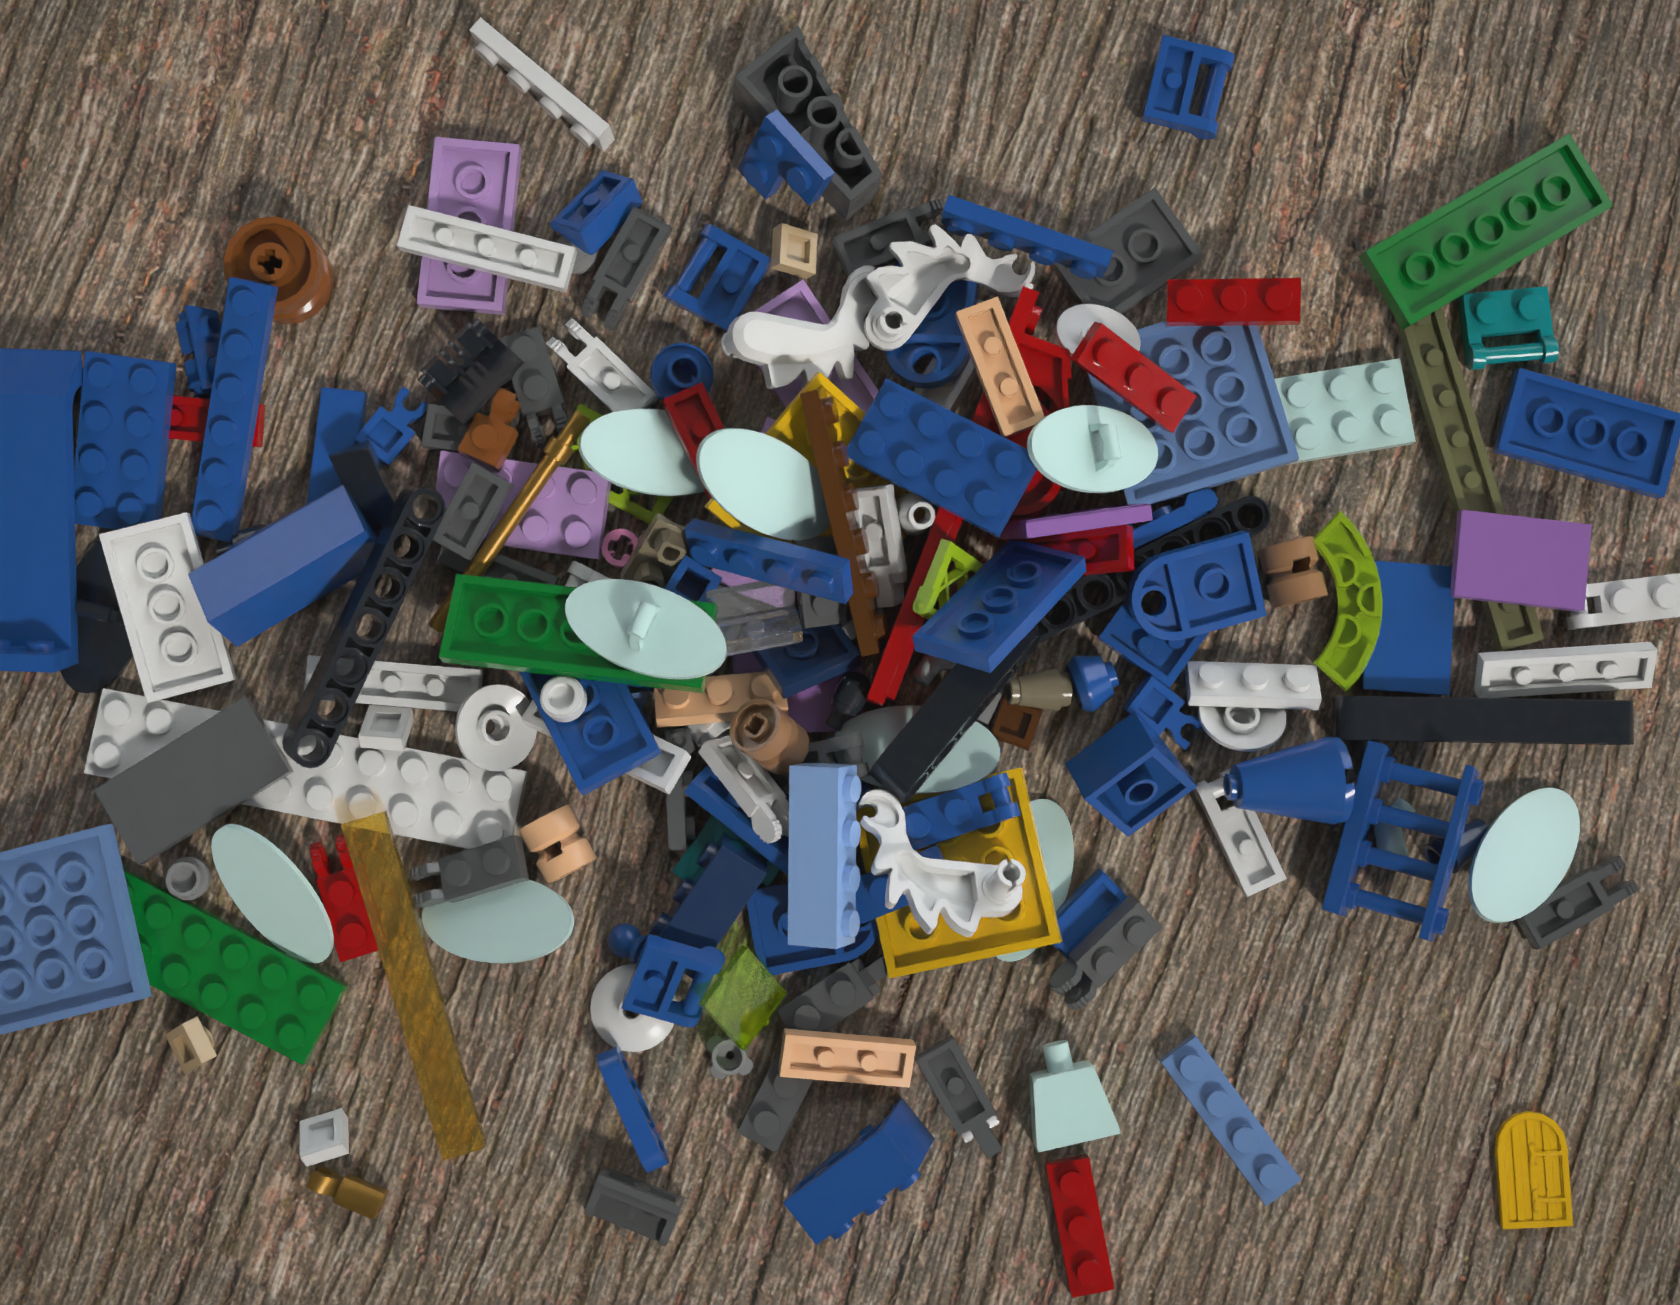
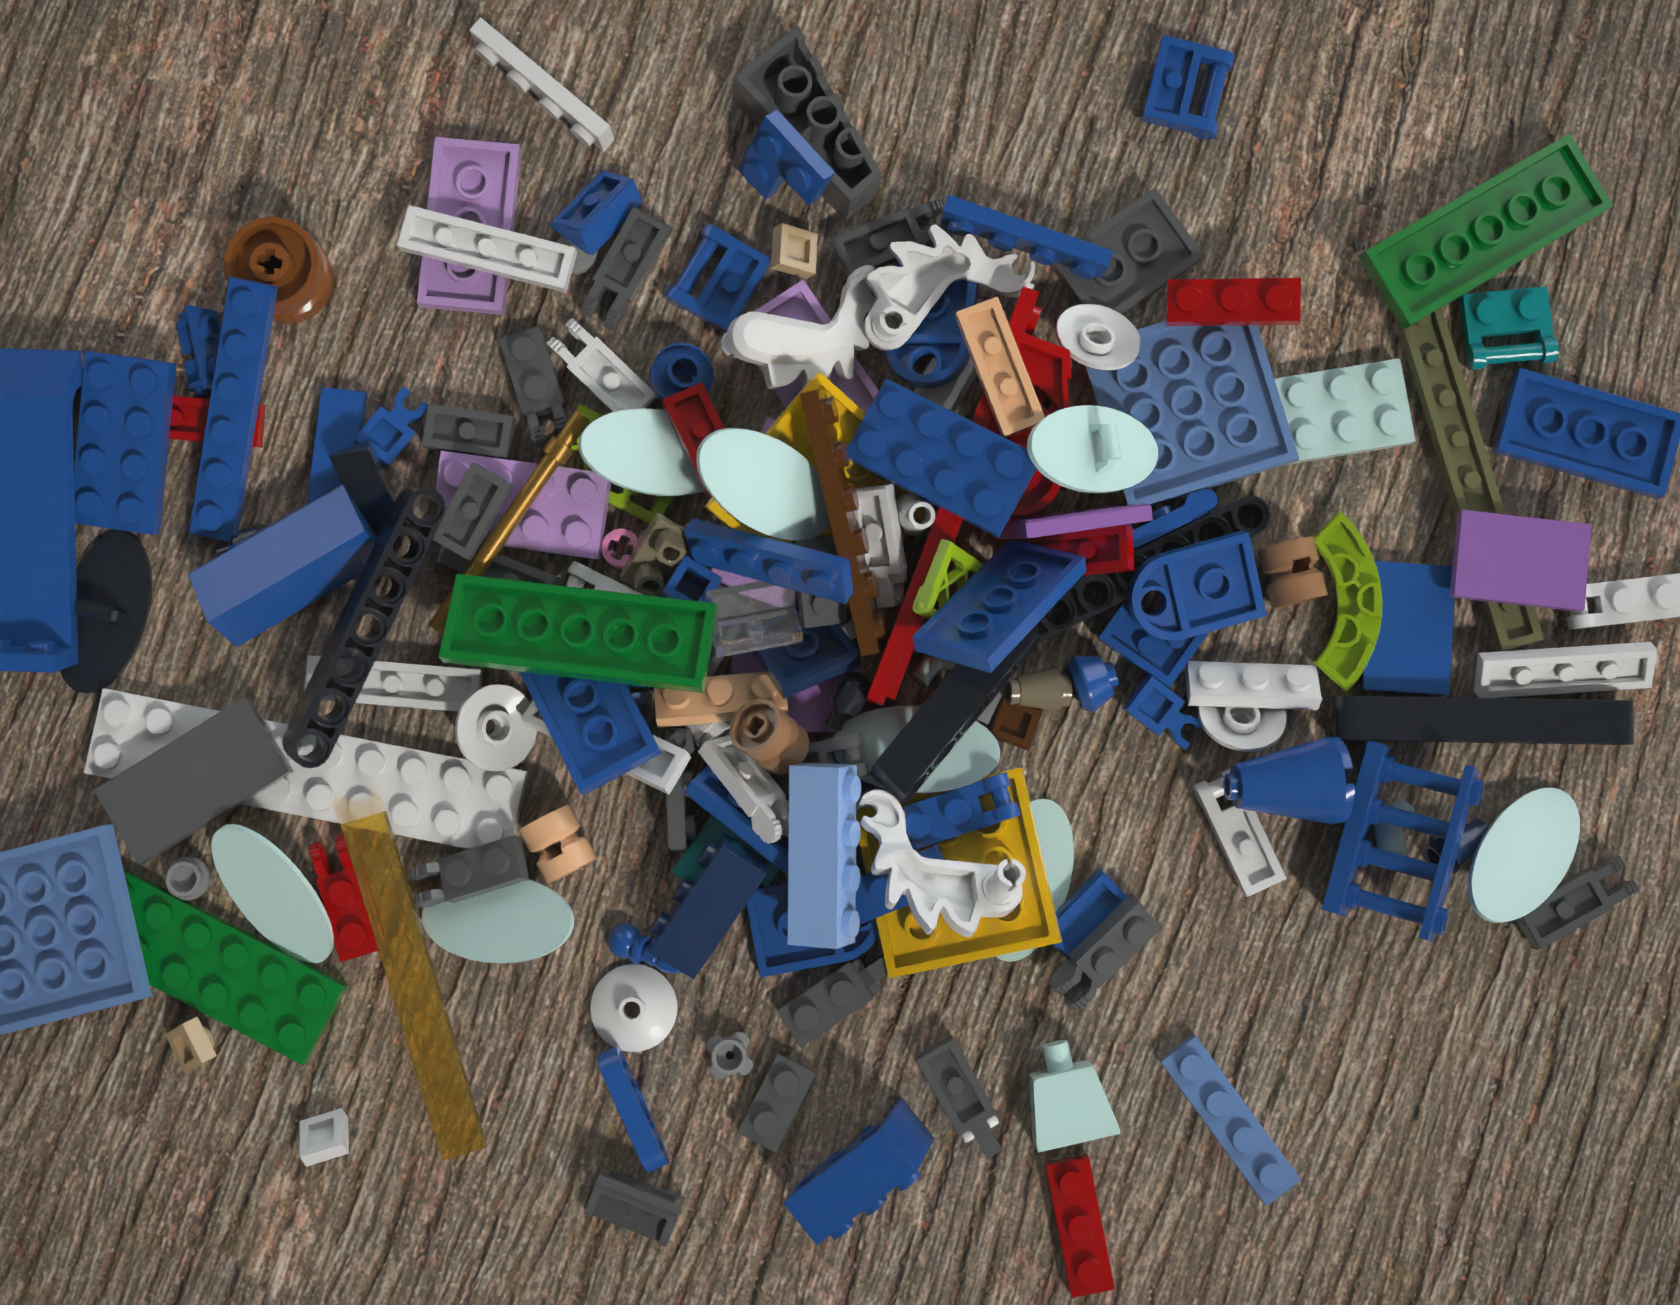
white plate [99,512,237,703] -> none
pearl gold bar [306,1165,389,1220] -> none
white plate [358,705,414,751] -> none
black hinge [417,318,525,425] -> none
dark orange plate [457,388,521,472] -> none
white tile [540,675,587,722] -> none
light aqua shield [565,579,727,679] -> none
blue plate [621,934,725,1028] -> none
clear neon green piece [699,946,787,1051] -> none
light nougat plate [778,1028,916,1088] -> none
blue slope [1065,711,1197,837] -> none
red plate [1070,322,1197,433] -> none
yellow window [1494,1111,1573,1229] -> none

